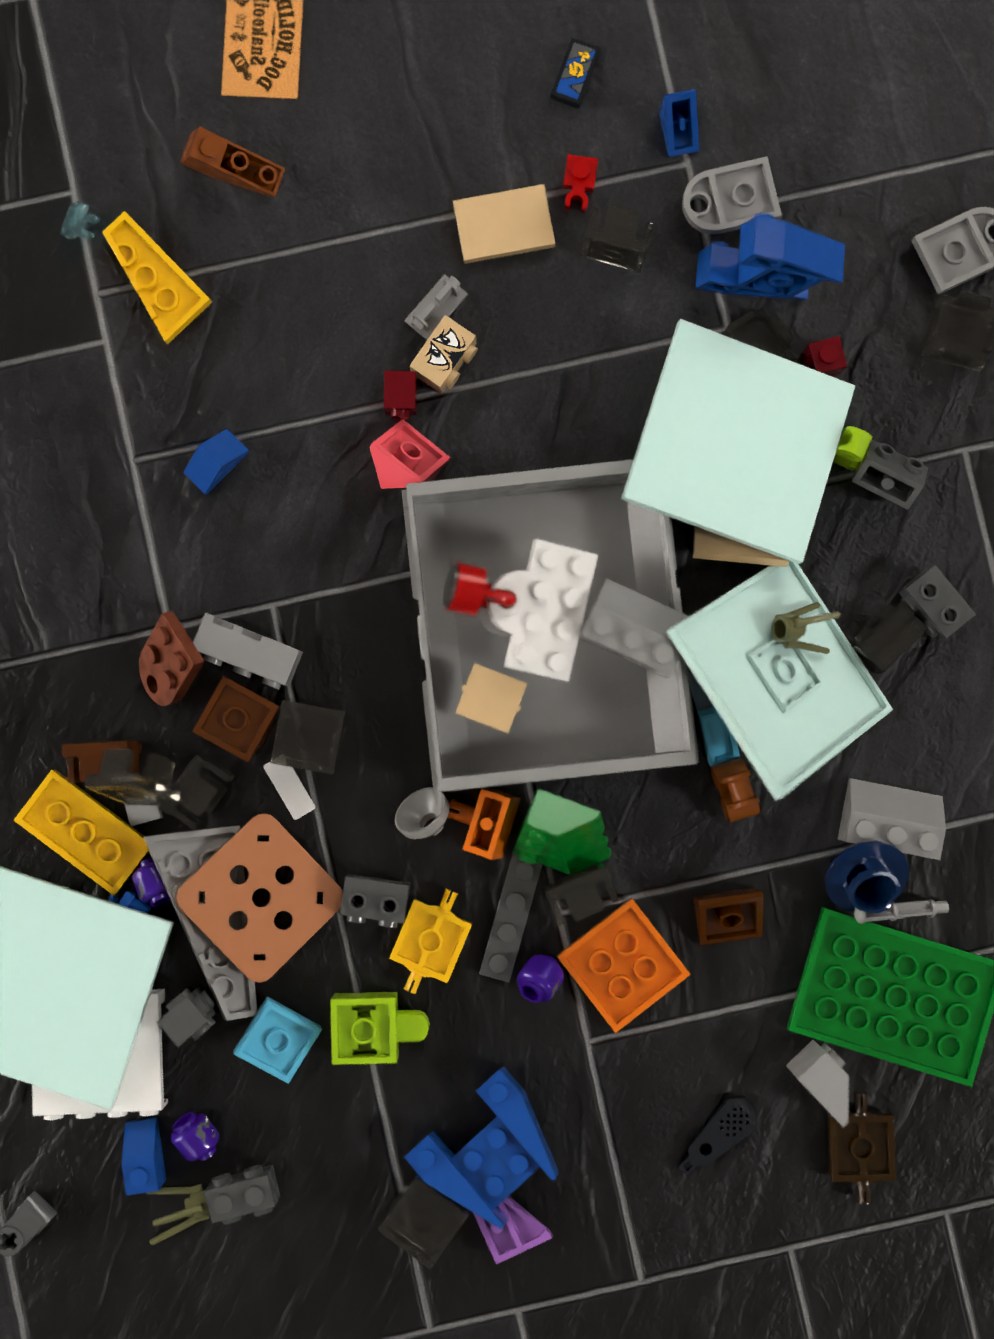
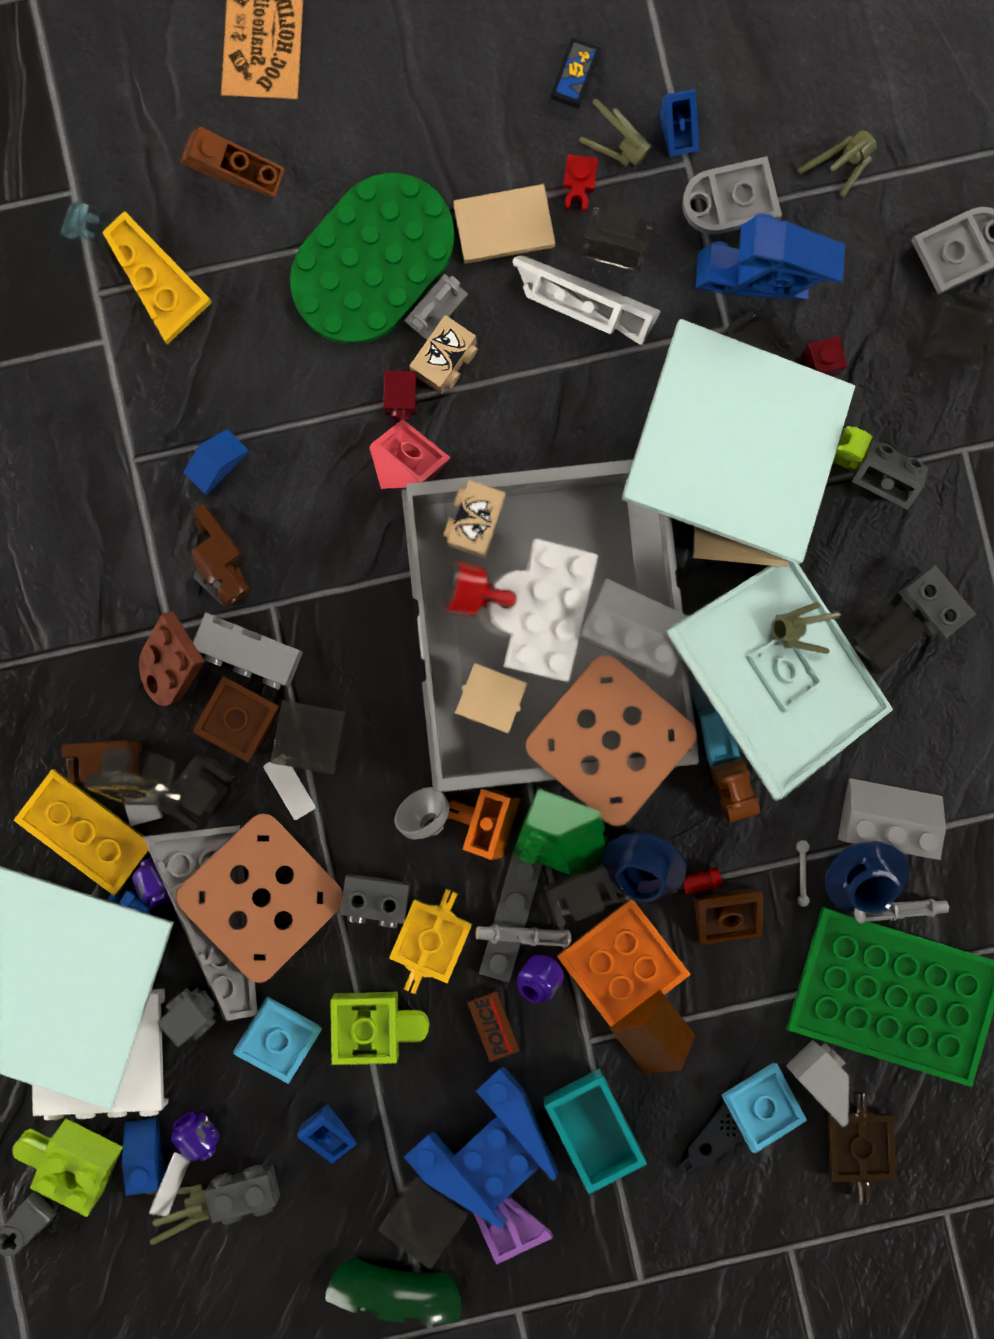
none -> lime brick [12,1119,123,1217]
none -> white sticker [149,1153,190,1216]
none -> reddish brown plate [191,503,251,607]
none -> green plate [290,173,454,344]
none -> blue slope [297,1104,357,1163]
none -> dark green brick [325,1257,461,1325]
none -> tan brick [444,480,506,558]
none -> reddish brown tile [467,990,520,1063]
none -> light grey piece [476,924,571,948]
none -> white wedge [512,255,661,345]
none -> nougat piece [526,655,697,826]
none -> teal piece [544,1068,647,1194]
none -> olive plant [579,99,651,167]
none -> dark blue helmet [602,832,687,902]
none -> reddish brown slope [610,990,696,1075]
none -> red pin [682,866,723,896]
none -> medium azure tile [721,1063,807,1153]
none -> light grey hinge [796,840,810,907]
none -> olive plant [797,130,877,197]

